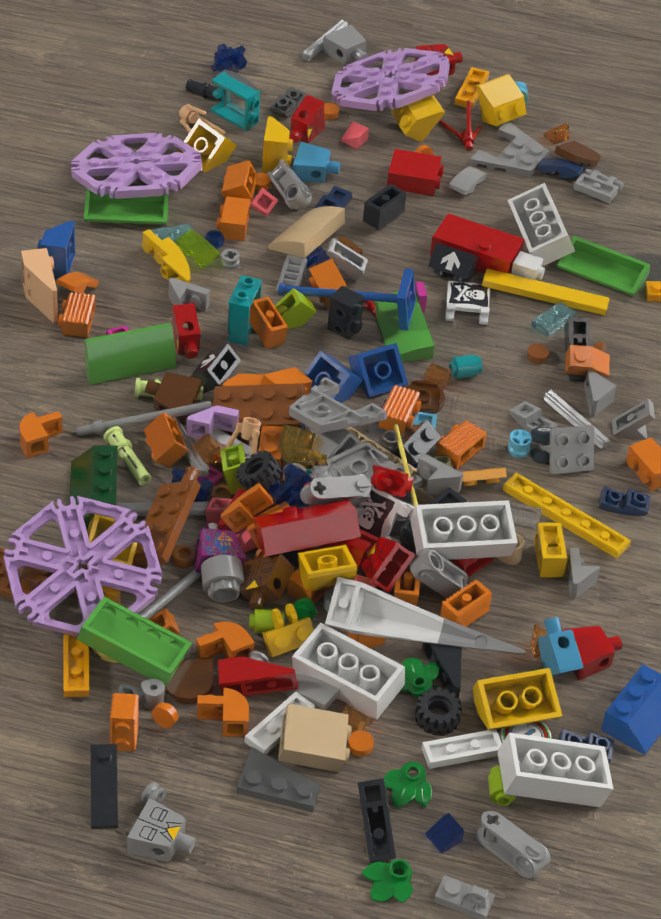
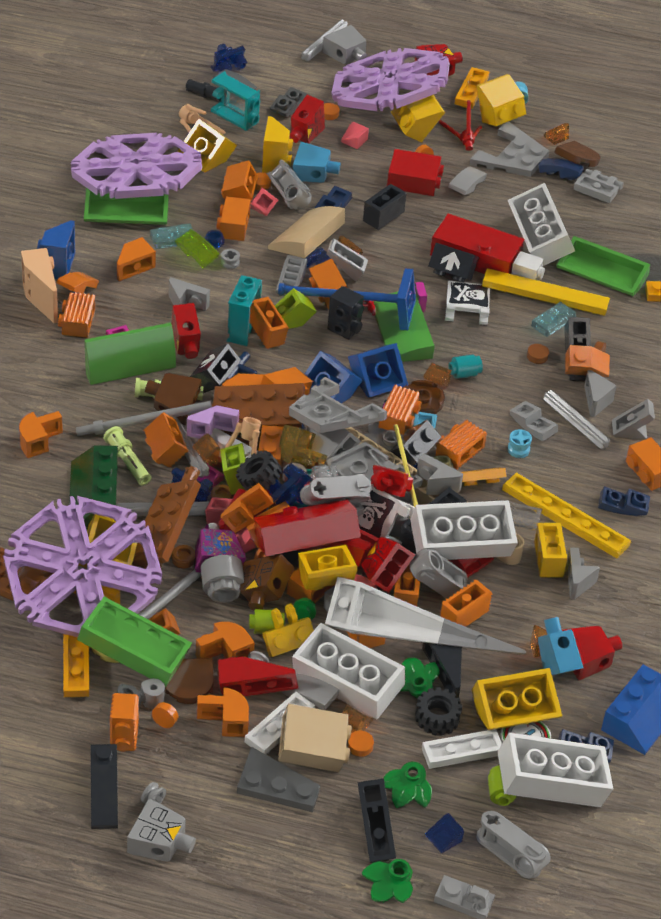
yellow slope [142,229,190,283] -> none
light grey plate [531,425,594,474] -> none
none -> orange slope [117,237,156,281]
none -> dark blue piece [225,352,257,381]

